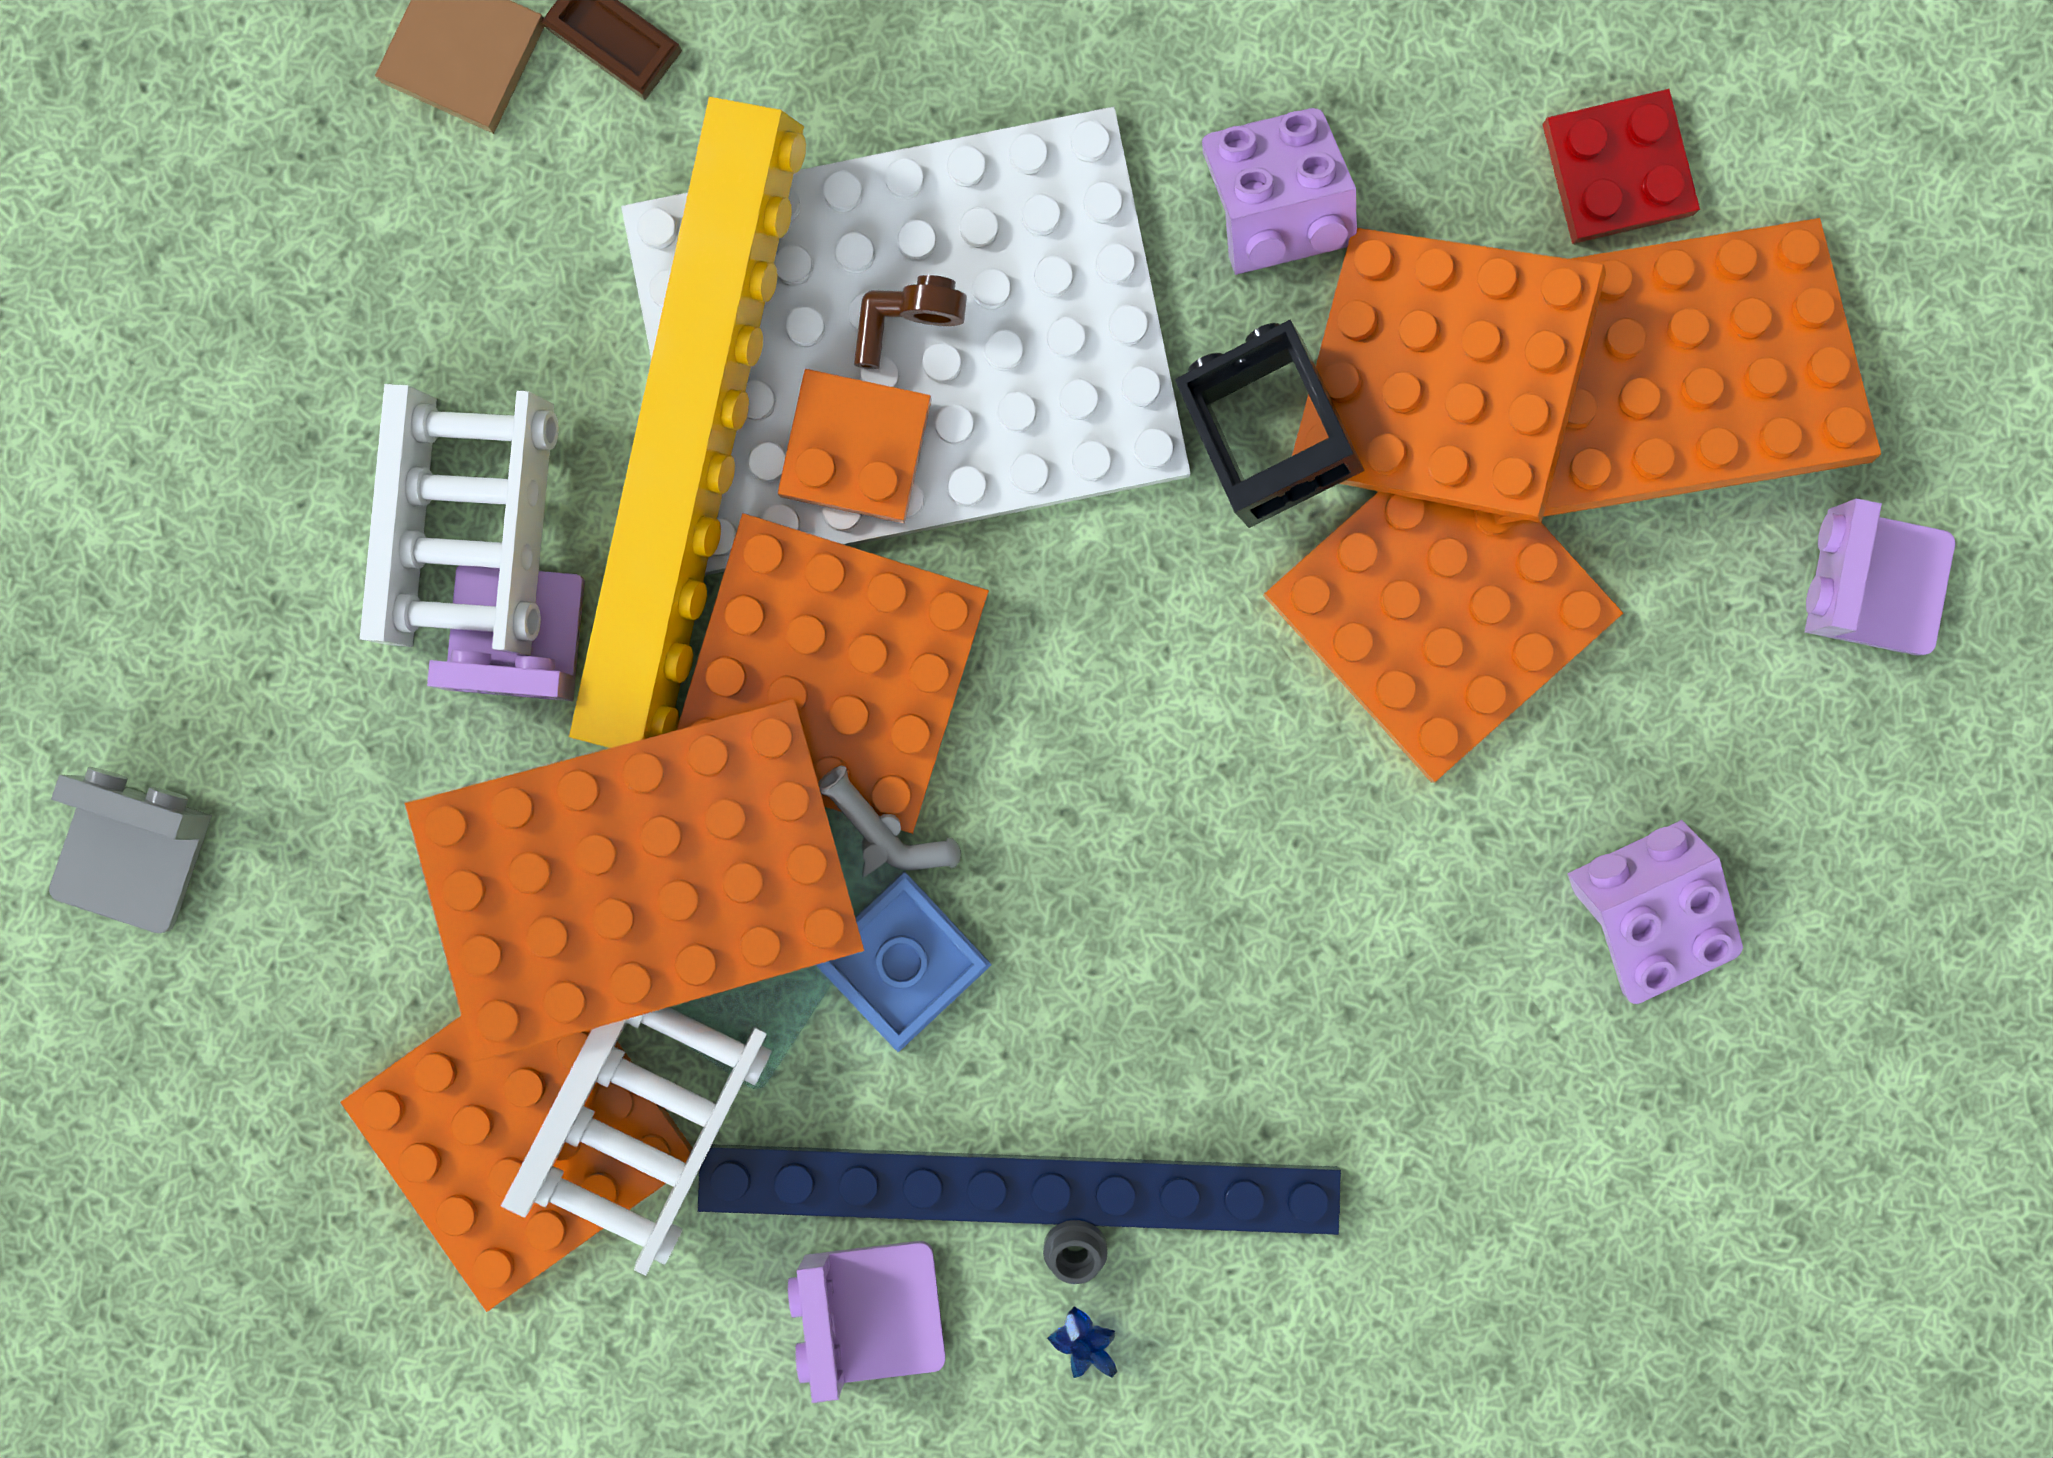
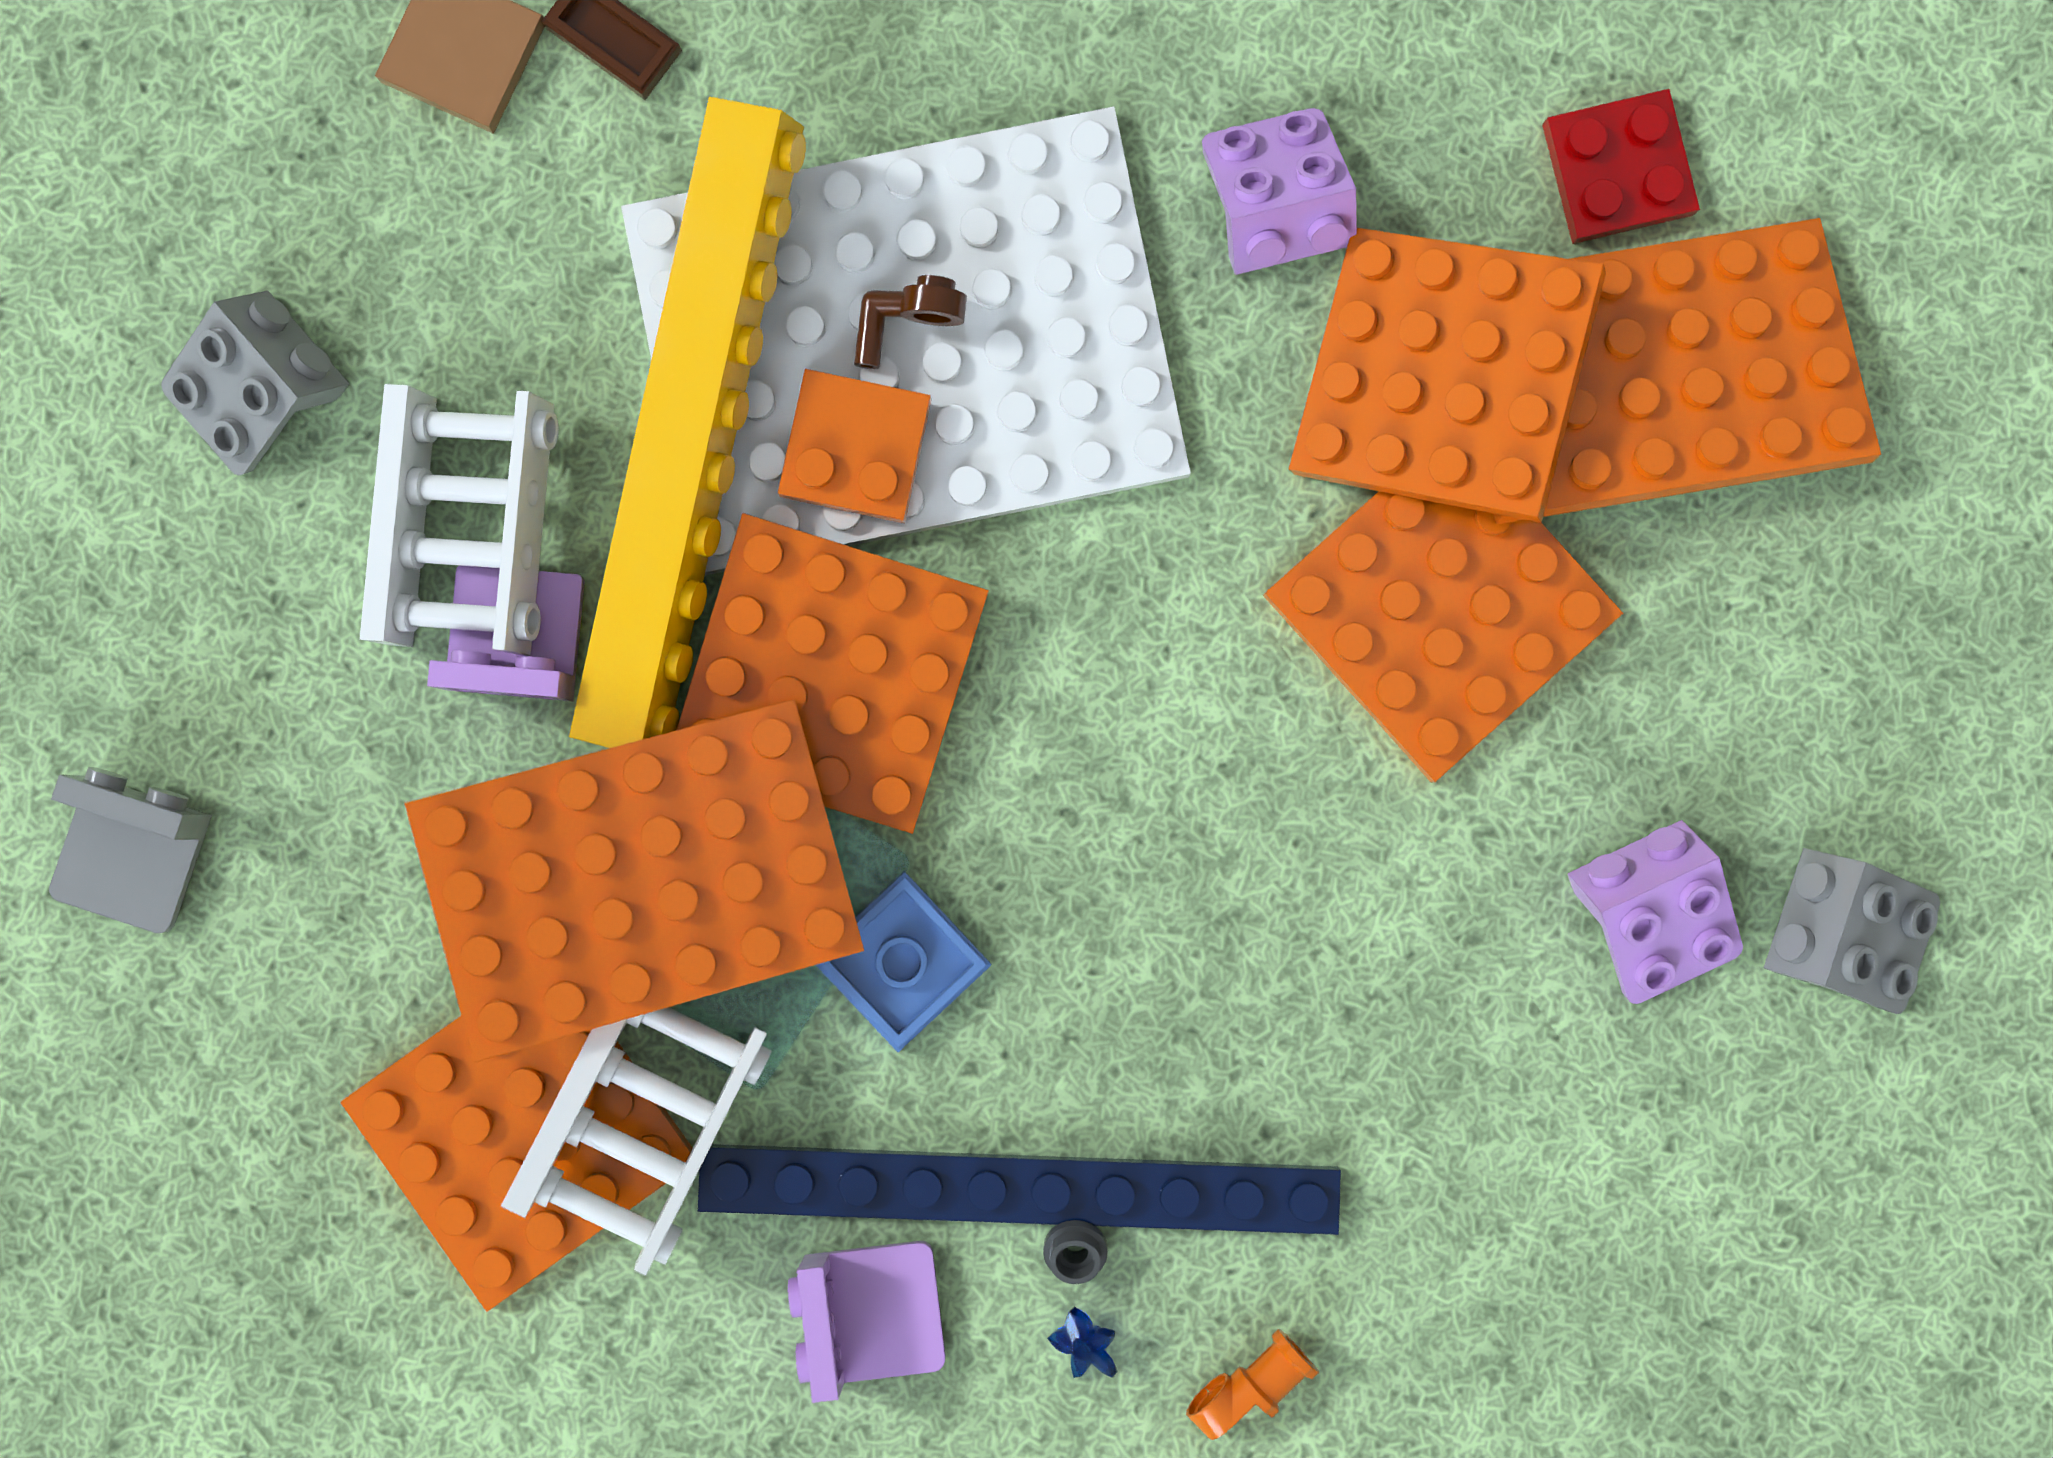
light grey piece [818,765,961,878] -> none
black window [1174,319,1365,528] -> none
lavender bracket [1804,498,1955,656] -> none
none -> light grey bracket [162,290,349,475]
none -> orange connector [1186,1329,1319,1440]
none -> light grey bracket [1764,848,1940,1014]

